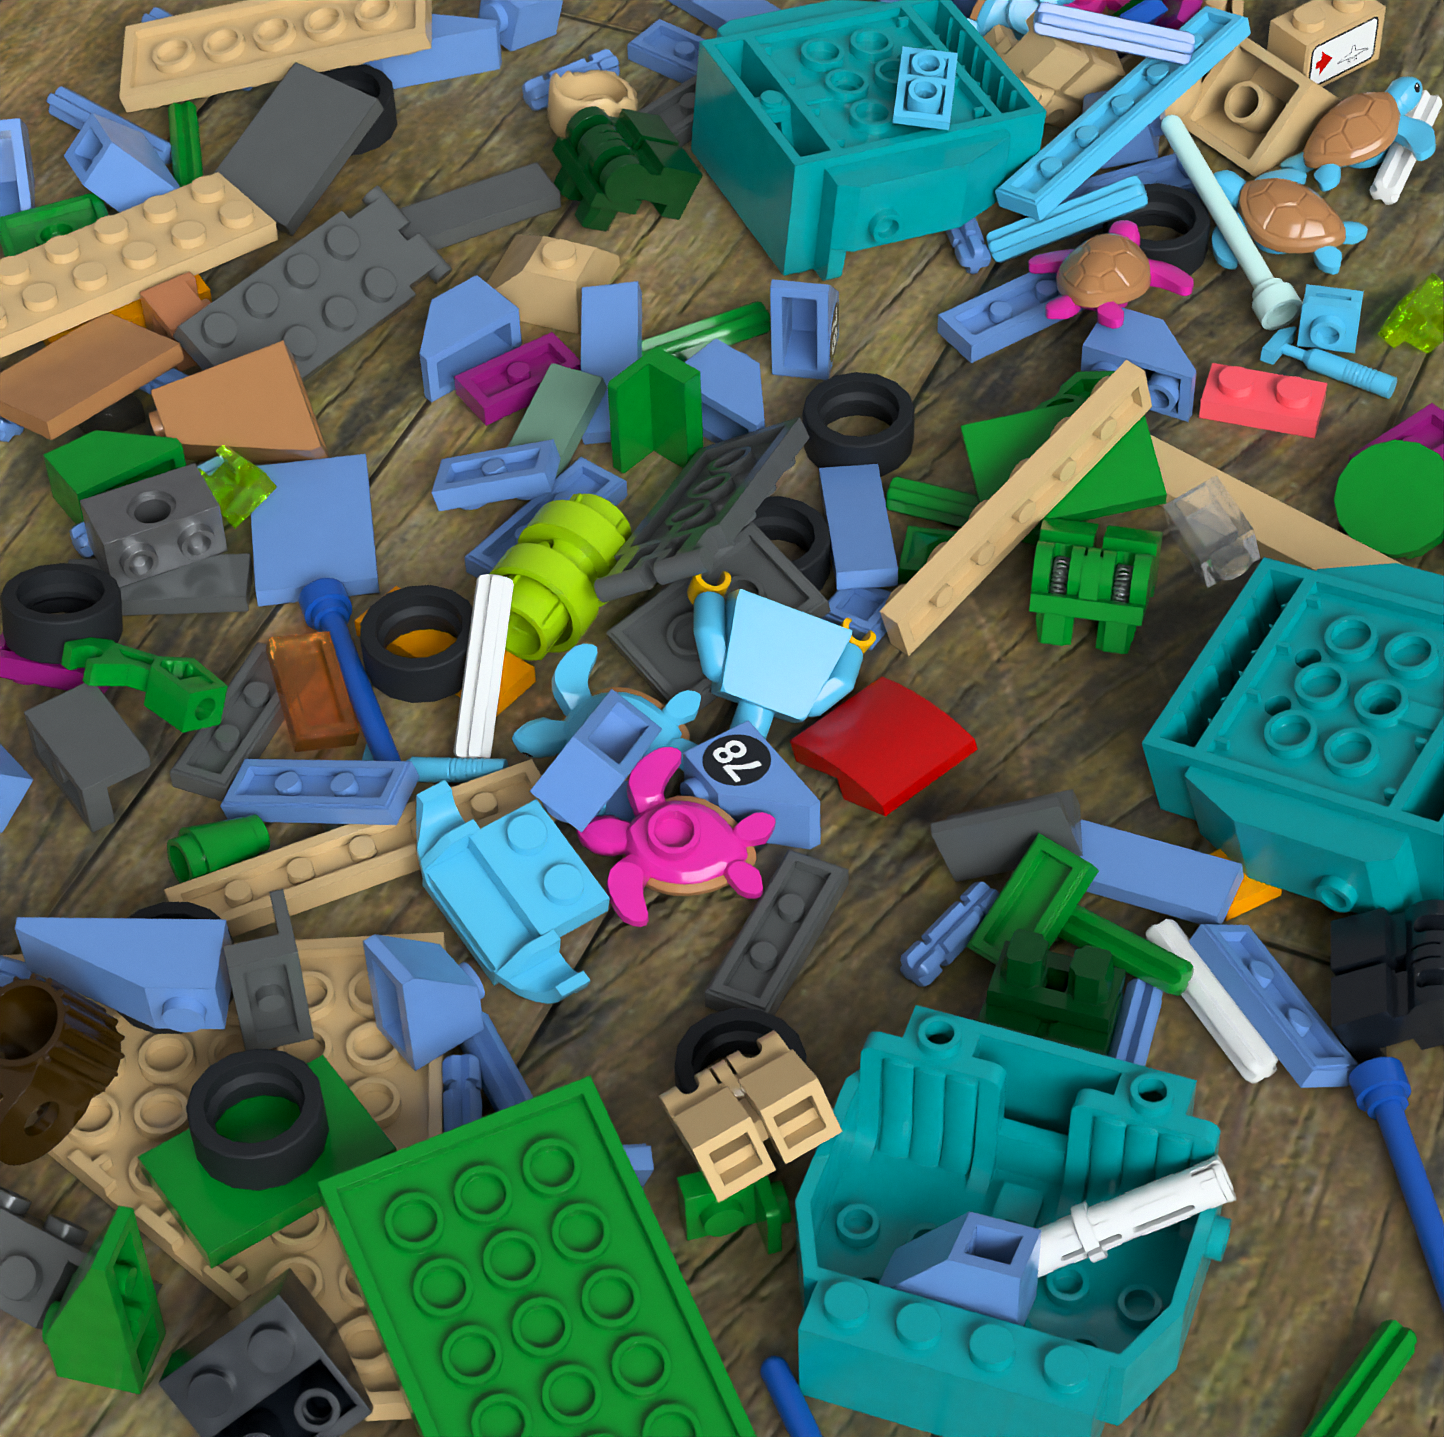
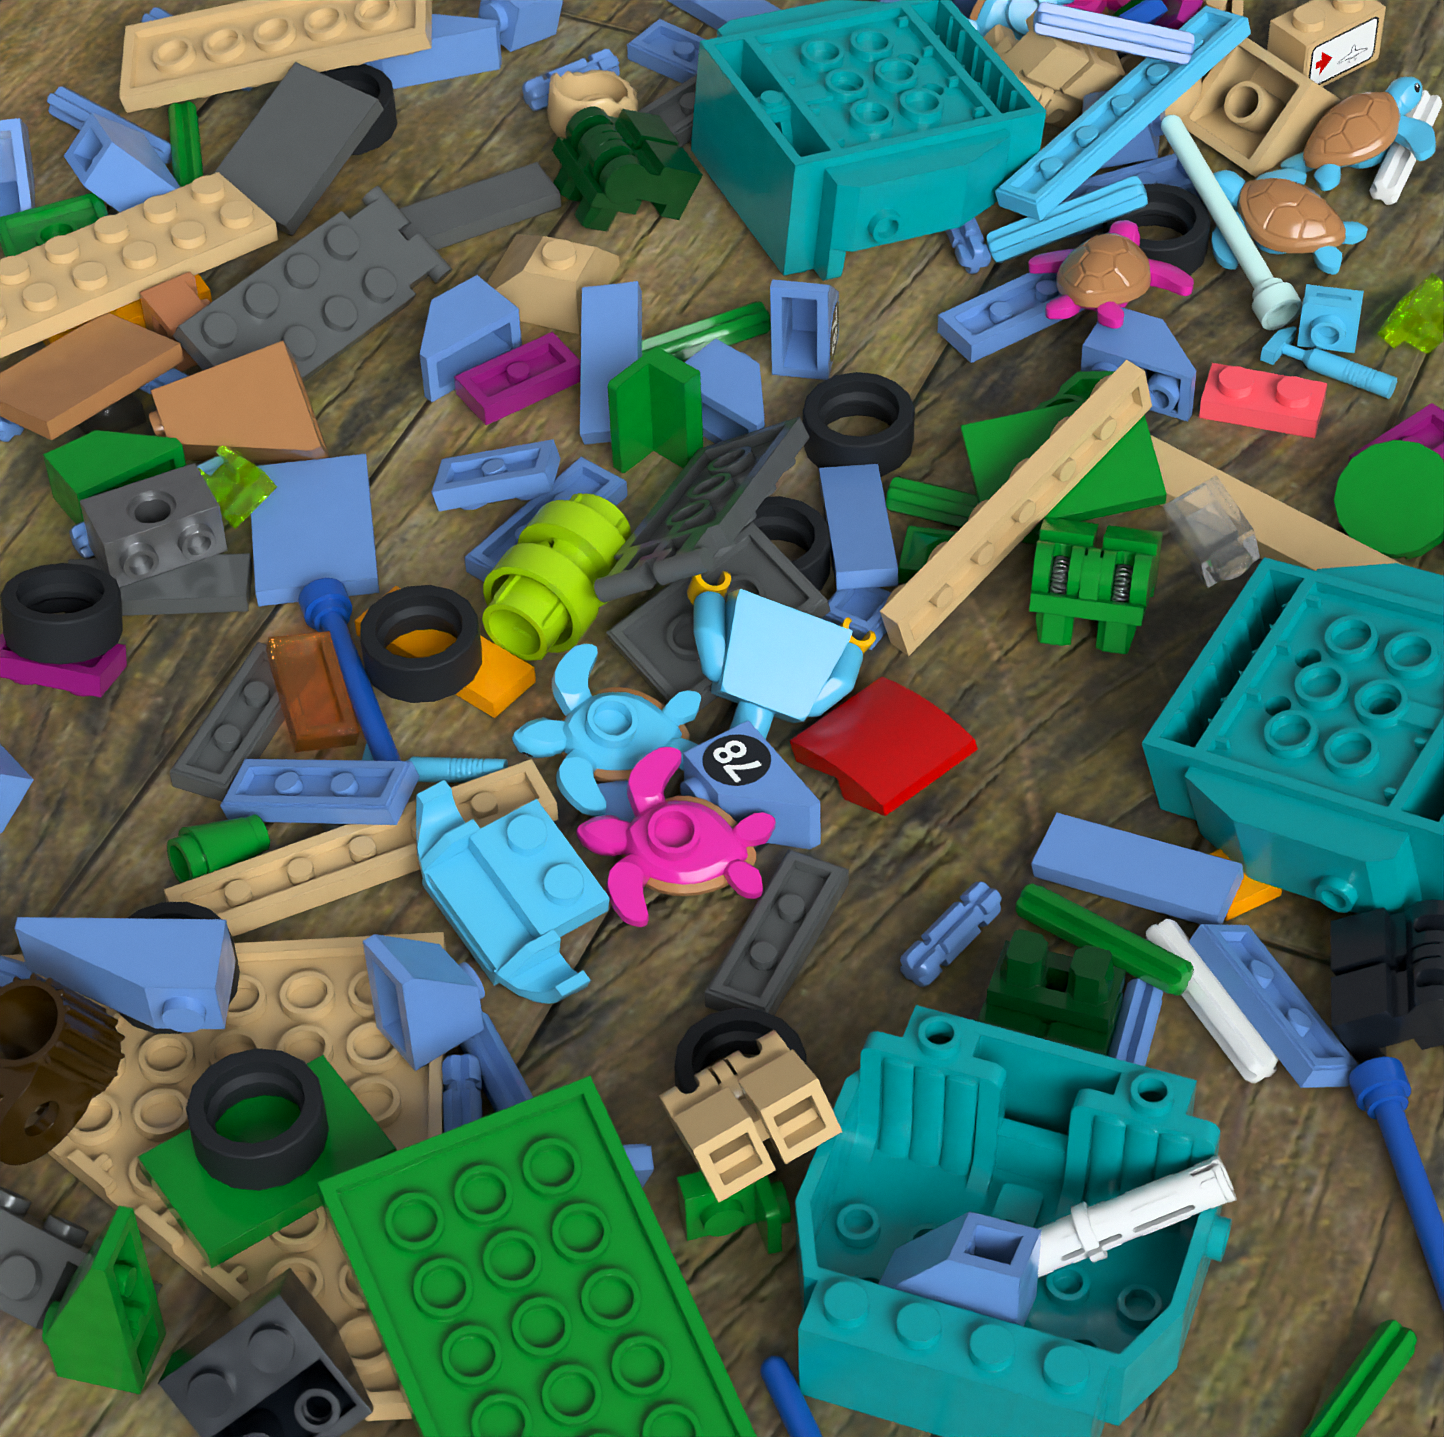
dark grey panel [24,683,151,833] -> none
green piece [61,637,228,733] -> none
dark grey panel [223,889,314,1051] -> none
white axle [453,574,514,759] -> none
sand green tile [508,363,607,479] -> none
medium blue slope [529,689,662,833] -> none
medium azure slope [892,46,958,130] -> none
dark grey panel [931,789,1083,882] -> none
green tile [967,833,1099,965] -> none

